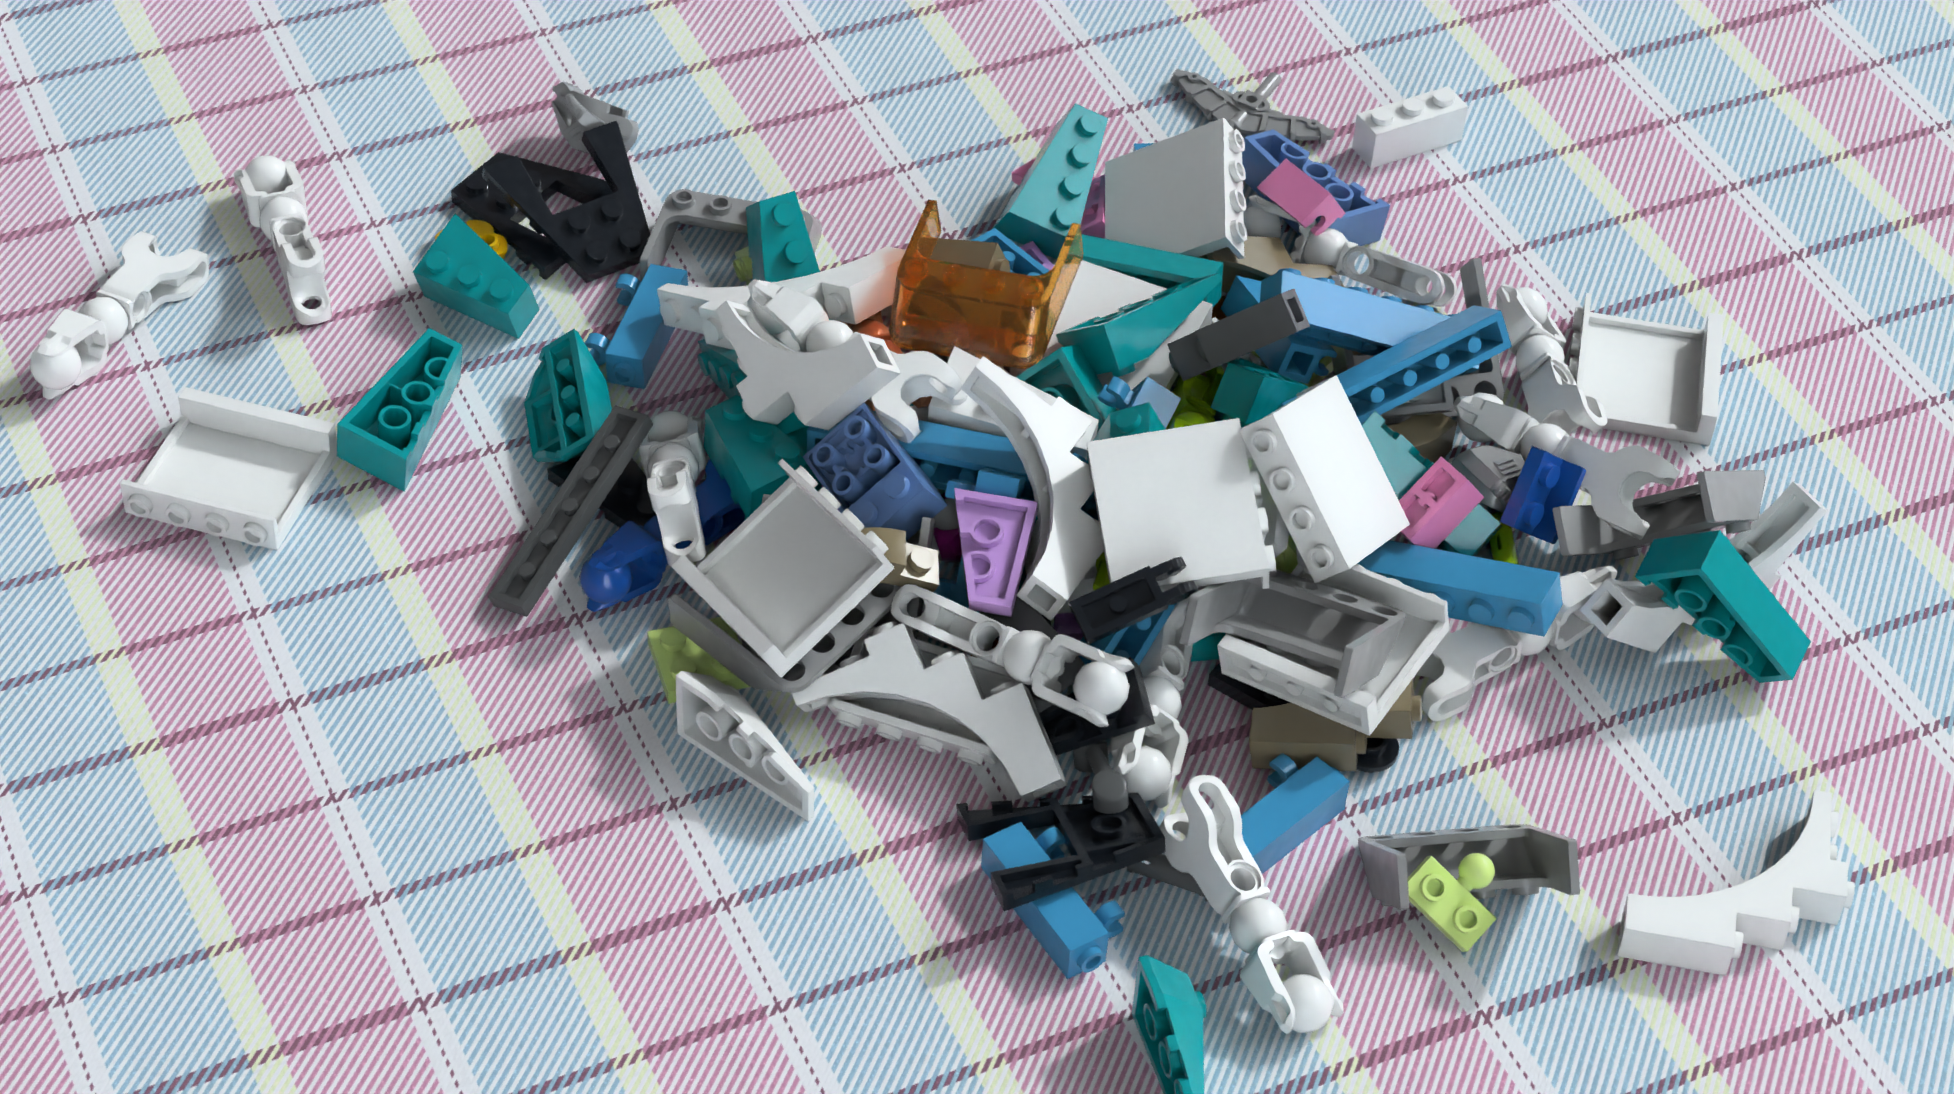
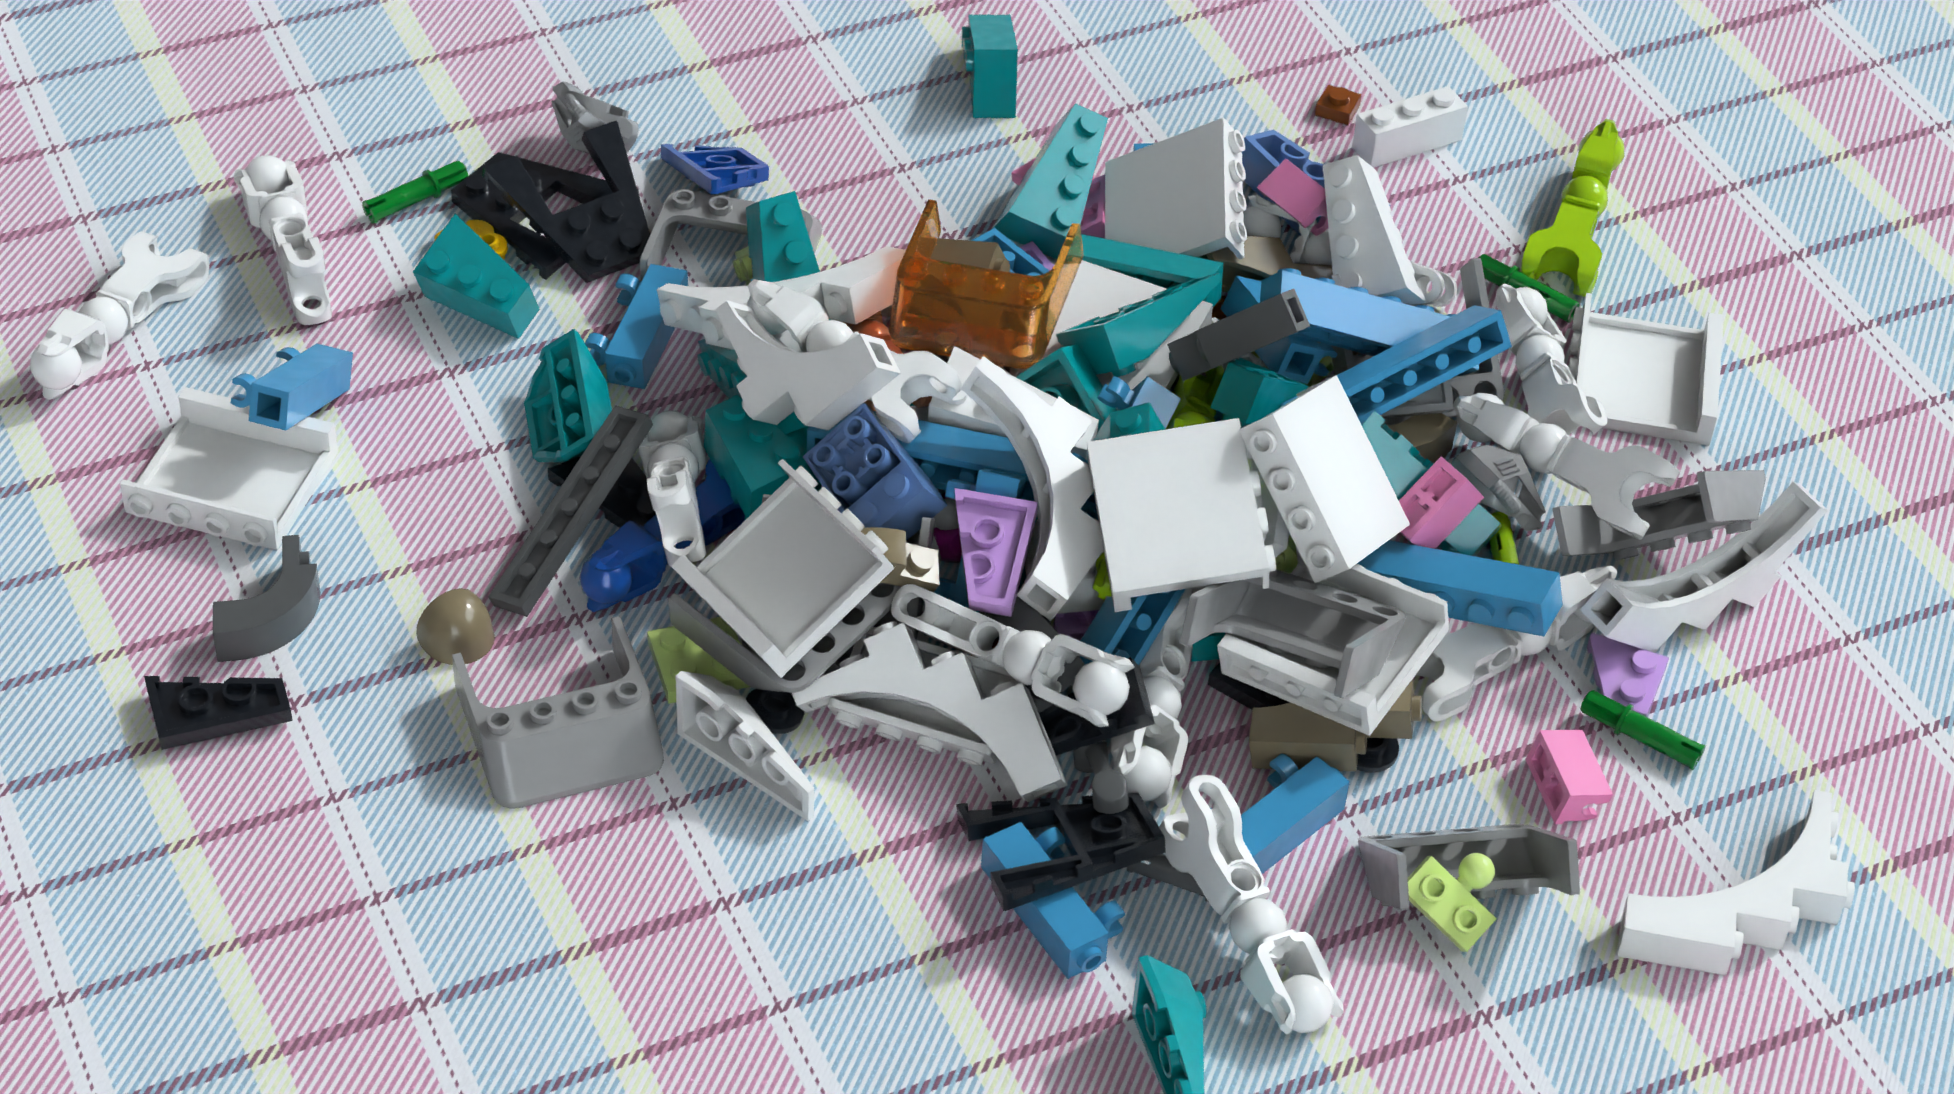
teal wedge [337,328,463,492] -> none
black hinge [1069,556,1198,645] -> none
light grey bar [1170,69,1335,144] -> none
blue bracket [1500,446,1586,544] -> none
teal wedge [1635,530,1811,683] -> none
none -> black wing [144,676,293,750]
none -> dark grey arch [213,535,321,662]
none -> dark azure brick [230,344,353,431]
none -> green axle [362,161,469,224]
none -> dark tan helmet [416,588,495,665]
none -> light grey windscreen [452,616,664,809]
none -> blue wing [661,144,769,194]
none -> black piece [746,689,804,734]
none -> teal wedge [961,15,1018,118]
none -> dark orange plate [1315,84,1362,125]
none -> white wedge [1323,155,1426,306]
none -> green axle [1478,254,1580,323]
none -> lime piece [1520,119,1625,297]
none -> bright pink hinge [1525,730,1613,824]
none -> green axle [1580,690,1706,770]
none -> lavender wing [1587,632,1669,717]

